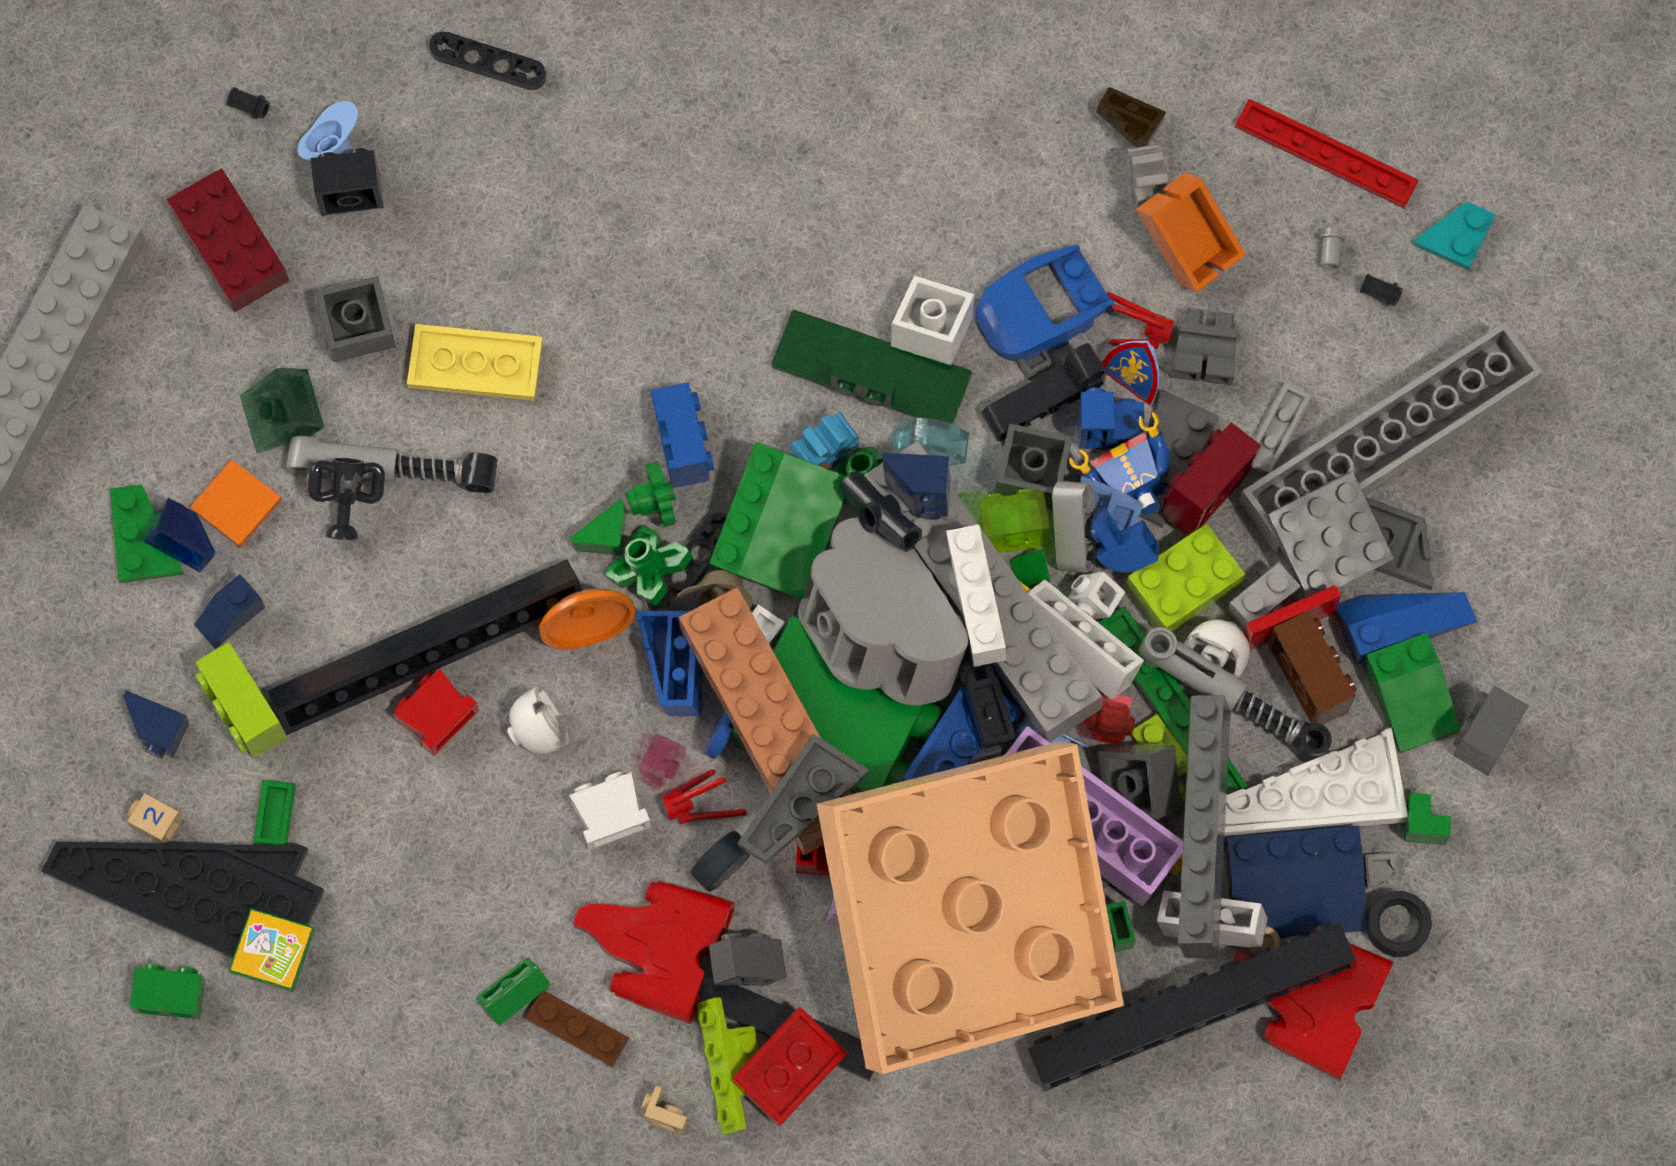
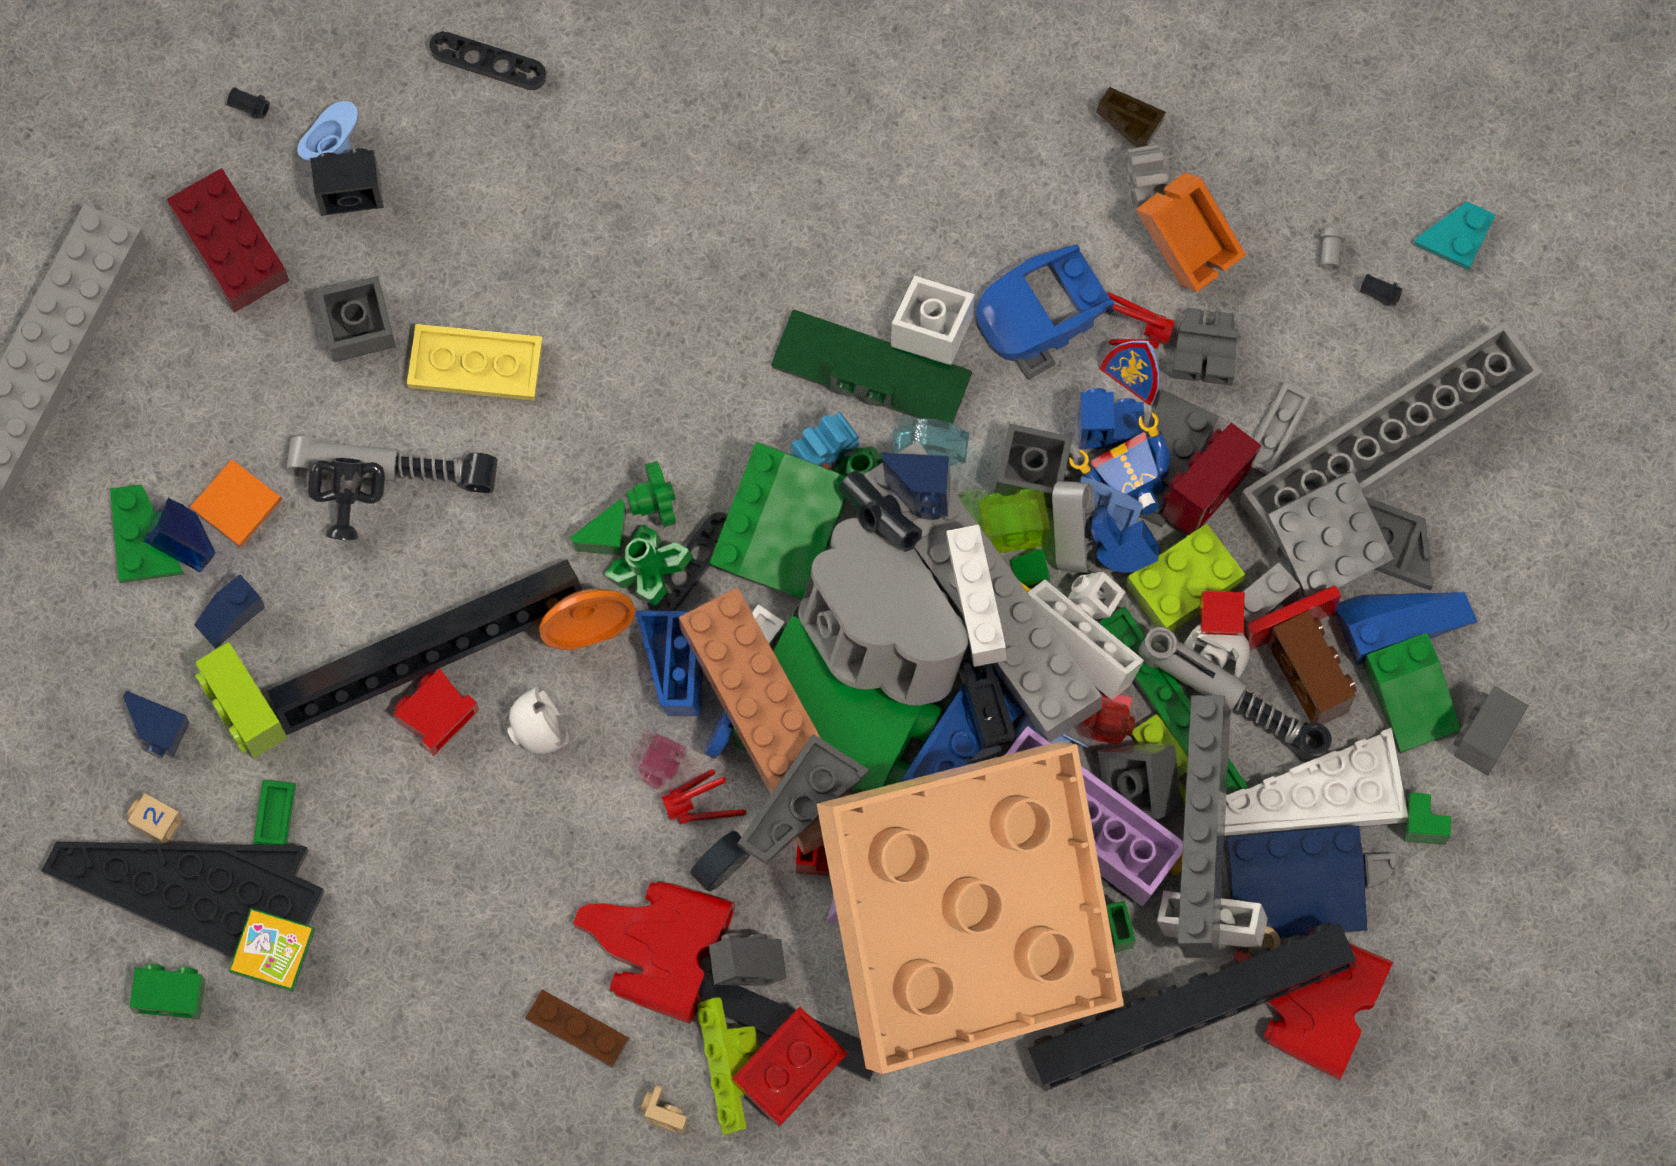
clear green slope [240,368,324,453] -> none
green slope [476,958,550,1025] -> none
white hips [569,772,651,850] -> none
blue wedge [651,382,714,488] -> none
dark tan piece [674,570,752,611] -> none
black beam [981,343,1107,441] -> none
red tile [1235,99,1419,209] -> none
black tyre [1367,891,1432,957] -> none
none -> red piece [1200,591,1245,636]

